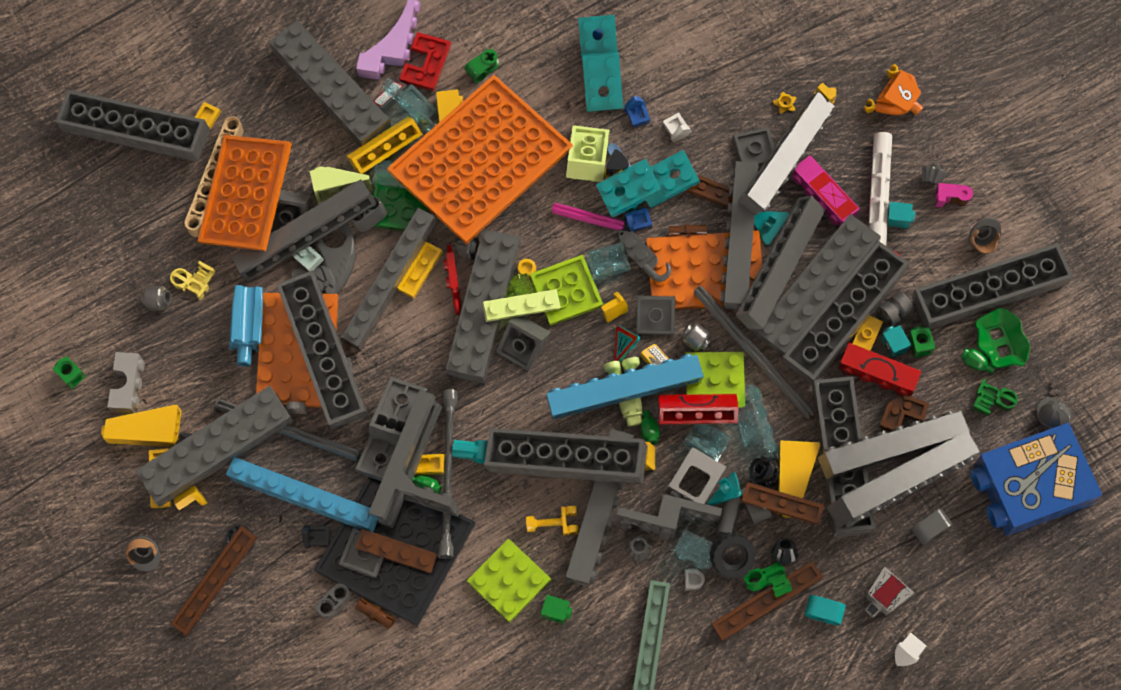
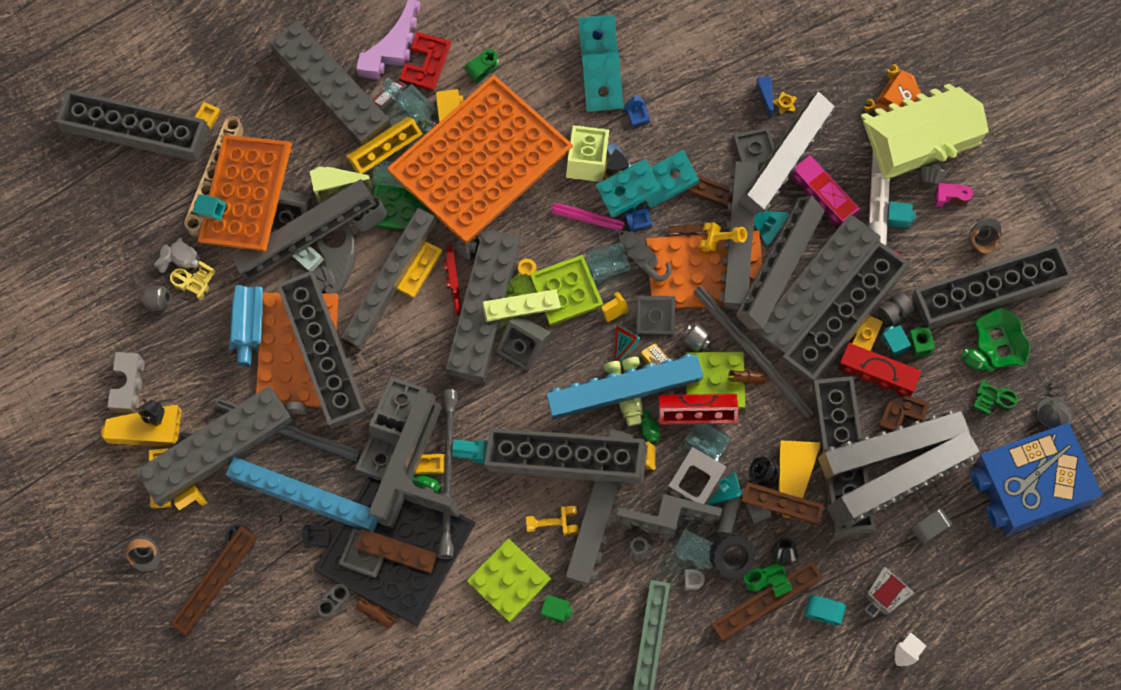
green brick [52,356,86,389] -> none
white tile [663,113,692,142] -> none
clear light blue bracket [738,384,779,460] -> none
yellow tile [814,83,836,104] -> none
none -> black piece [137,400,165,426]
none -> light grey animal [154,237,200,273]
none -> teal brick [193,194,226,221]
none -> yellow bar [698,222,747,252]
none -> reddish brown pin [728,369,767,385]
none -> blue slope [756,77,773,118]
none -> yellowish green piece [861,84,989,180]

